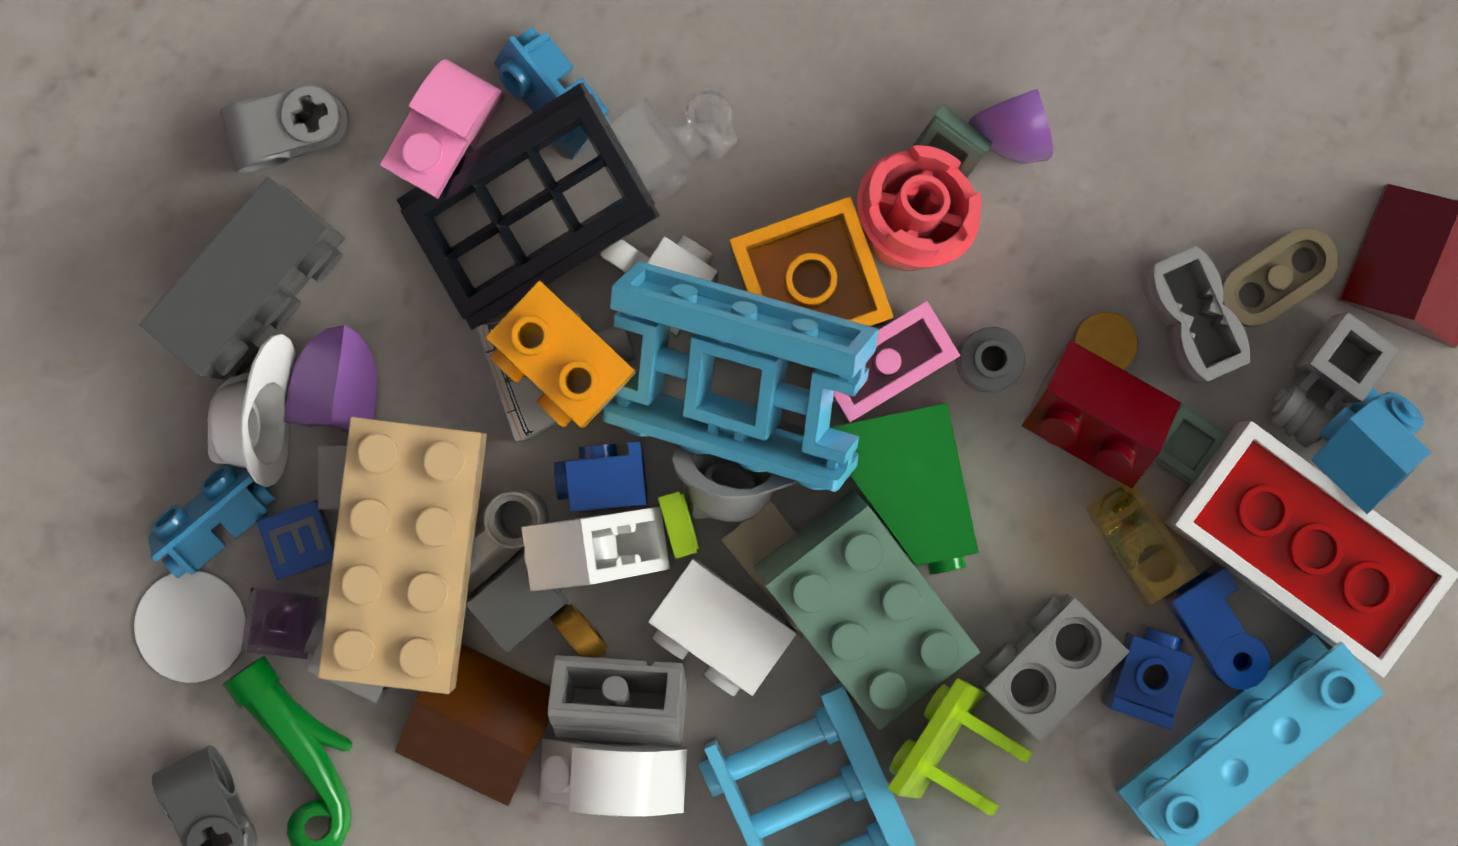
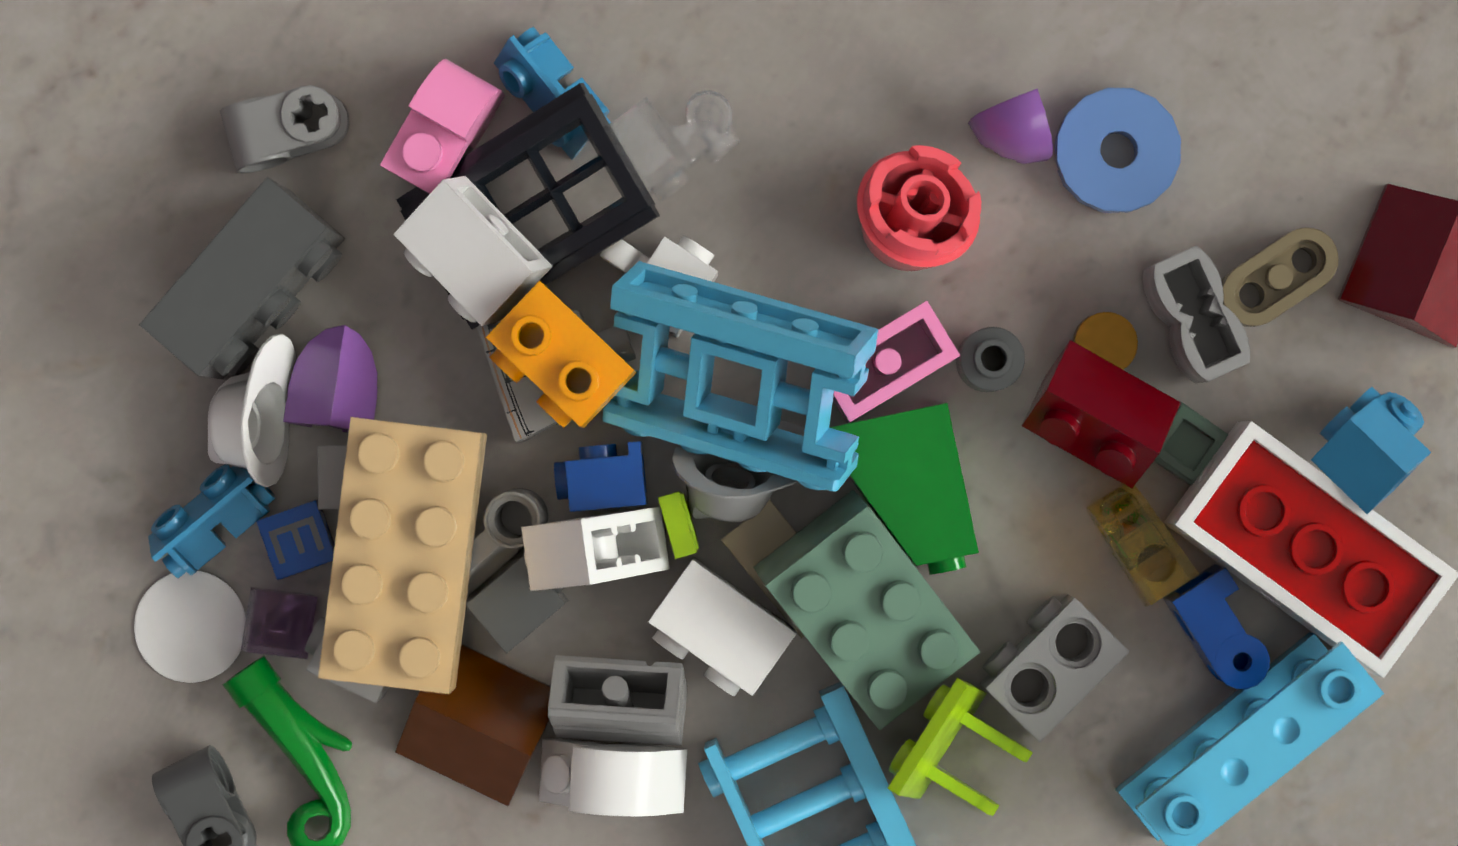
pearl gold tile [550,603,608,658] -> none
light orange brick [729,196,894,327] -> none
sand green tile [913,105,993,178] -> none
blue brick [1102,626,1194,730] -> none
light grey brick [1270,312,1400,448] -> none
none -> white brick [393,176,553,326]
none -> medium blue tile [1055,88,1181,213]

